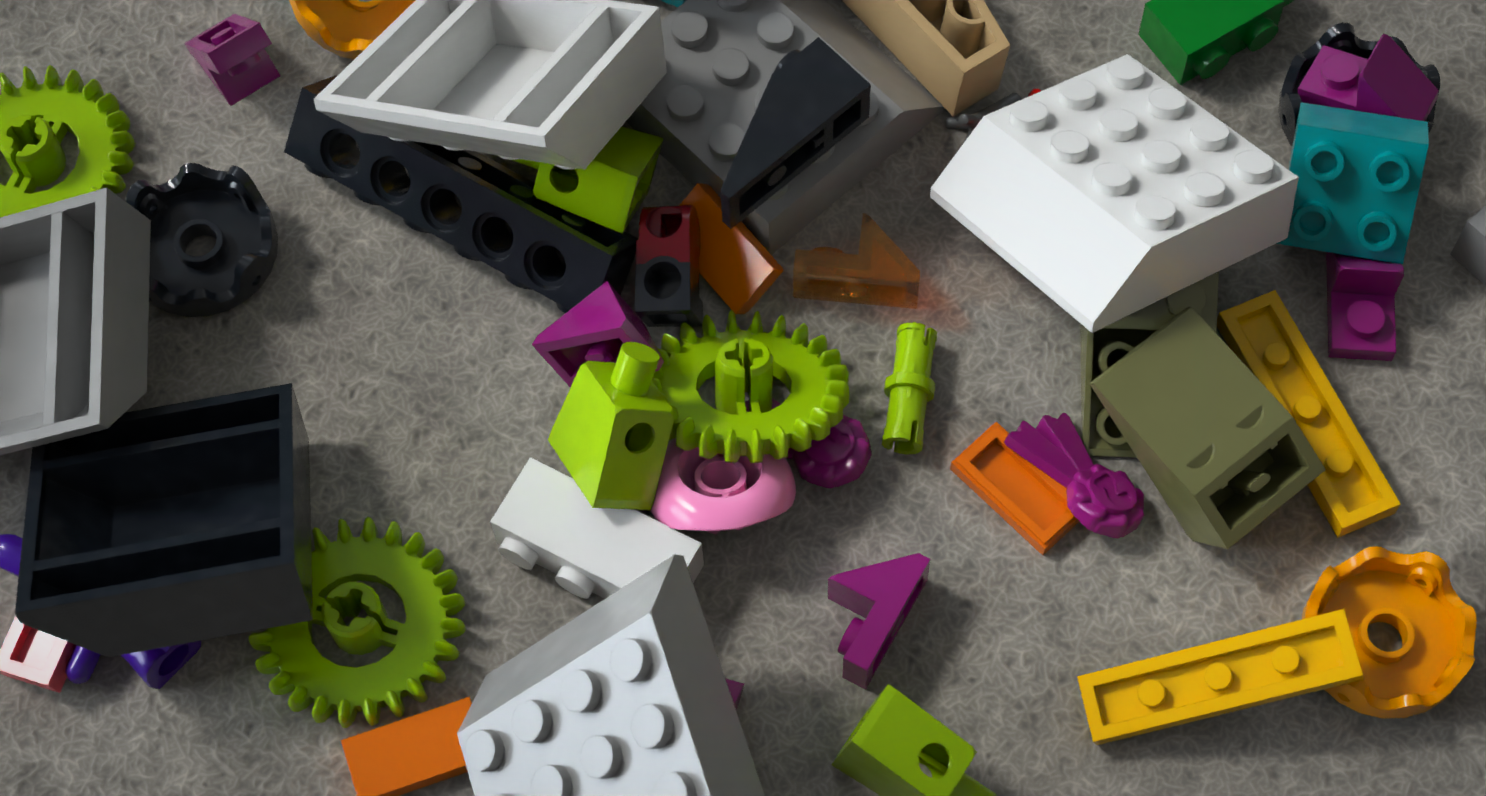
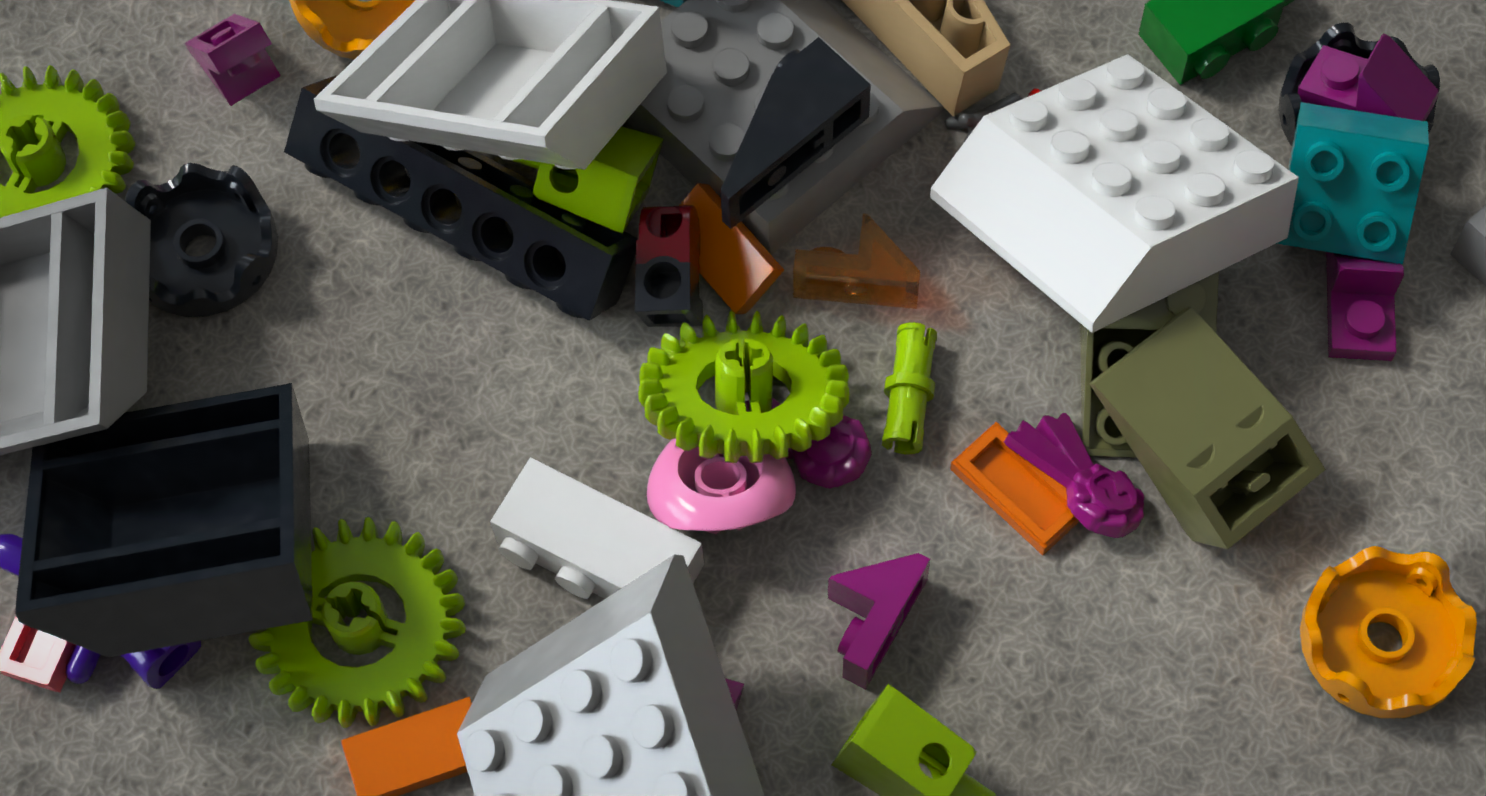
magenta slope [532,281,664,387] -> none
lime torso [548,342,674,510] -> none
yellow plate [1077,609,1364,745] -> none
yellow plate [1217,290,1401,538] -> none

